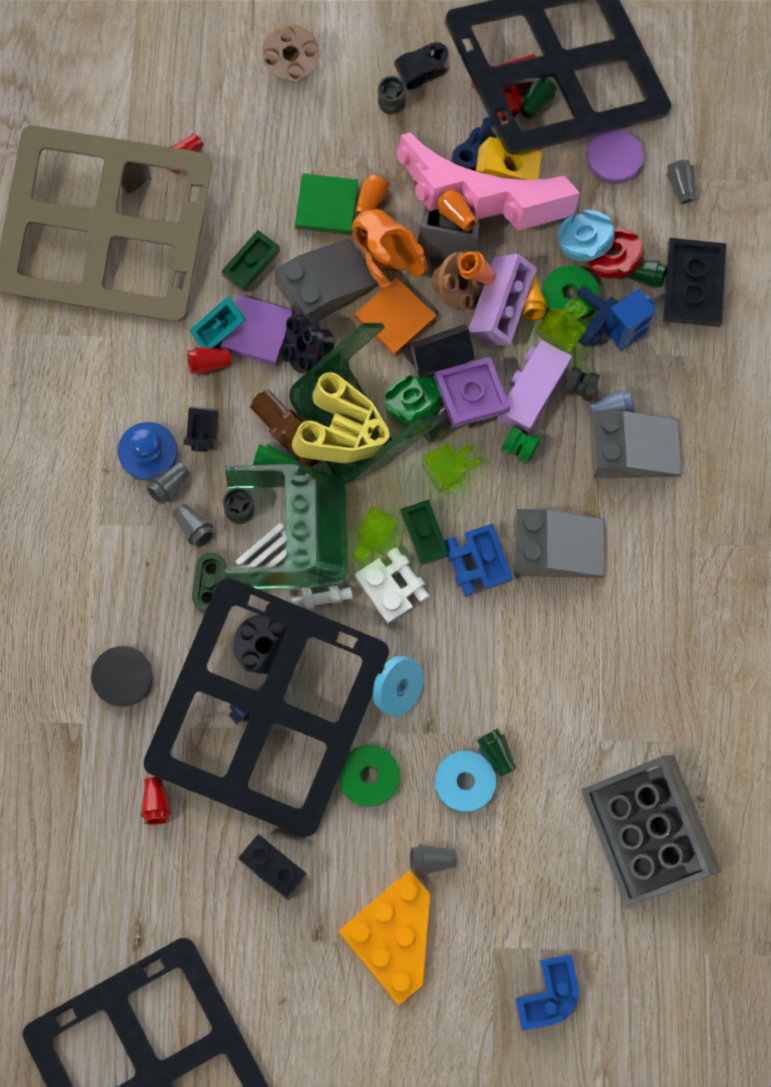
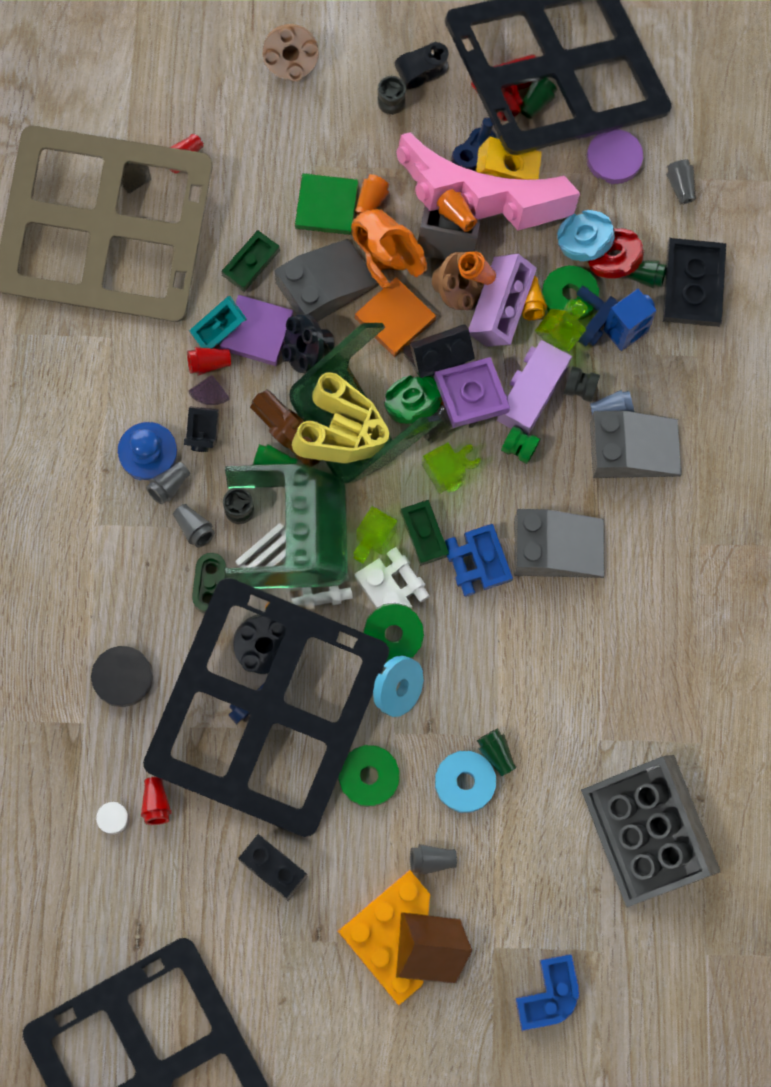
none -> white tile [96,802,129,834]
none -> clear purple tile [188,375,230,405]
none -> green tile [363,602,424,662]
none -> reddish brown slope [396,912,472,983]

